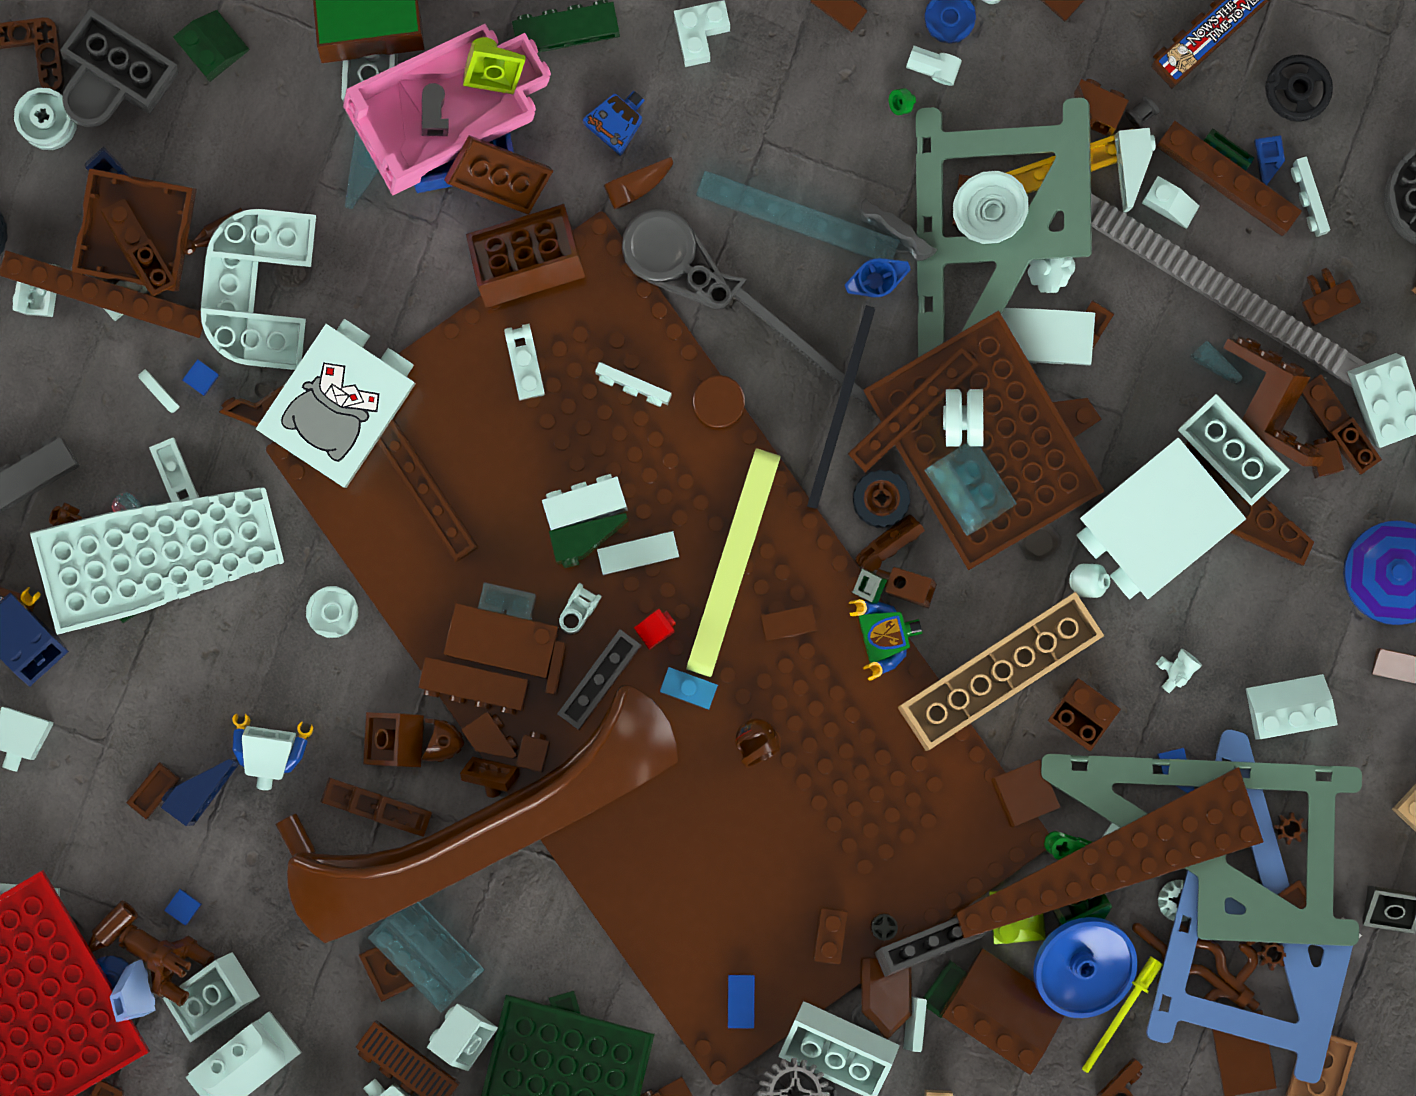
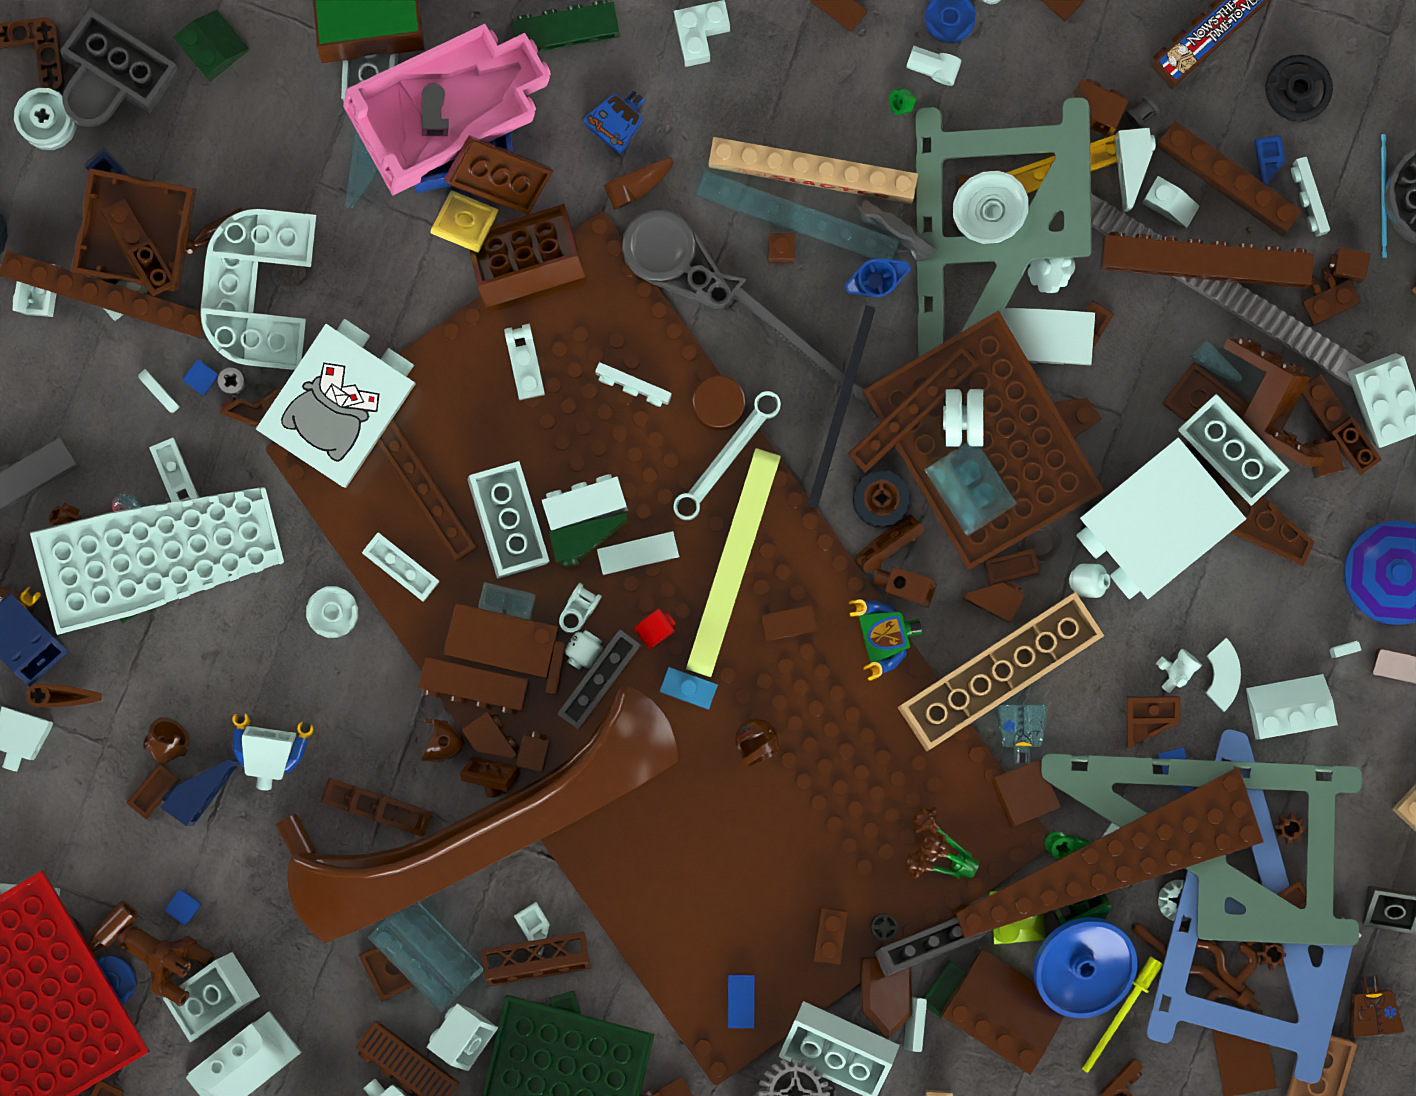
light blue slope [110,960,155,1022] -> none
reddish brown slope [363,712,424,767] -> none
lime slope [463,37,526,94] -> none
plate [852,569,887,604] -> none
reddish brown slope [1047,678,1121,751] -> none
dark green tile [1204,128,1254,171] -> none
none -> reddish brown piece [26,684,102,708]
none -> reddish brown helmet [143,717,189,764]
none -> light grey bush [218,368,245,394]
none -> light aqua plate [362,533,440,602]
none -> light yellow tile [431,190,499,253]
none -> light aqua brick [467,461,549,579]
none -> reddish brown fence [481,932,591,987]
none -> light aqua tile [514,902,550,956]
none -> light aqua head [565,630,603,670]
none -> light aqua piece [674,391,781,520]
none -> tan brick [709,137,918,204]
none -> reddish brown brick [768,233,795,264]
none -> reddish brown plant [906,807,979,880]
none -> reddish brown slope [963,581,1025,623]
none -> reddish brown tile [984,548,1041,586]
none -> clear light blue torso [996,705,1048,763]
none -> reddish brown brick [1100,232,1314,289]
none -> reddish brown wing [1127,696,1180,748]
none -> reddish brown tile [1162,362,1250,422]
none -> light aqua tile [1205,638,1241,712]
none -> reddish brown brick [1328,248,1371,282]
none -> light aqua tile [1329,641,1361,658]
none -> reddish brown torso [1349,975,1404,1038]
none -> medium azure piece [1381,134,1387,258]

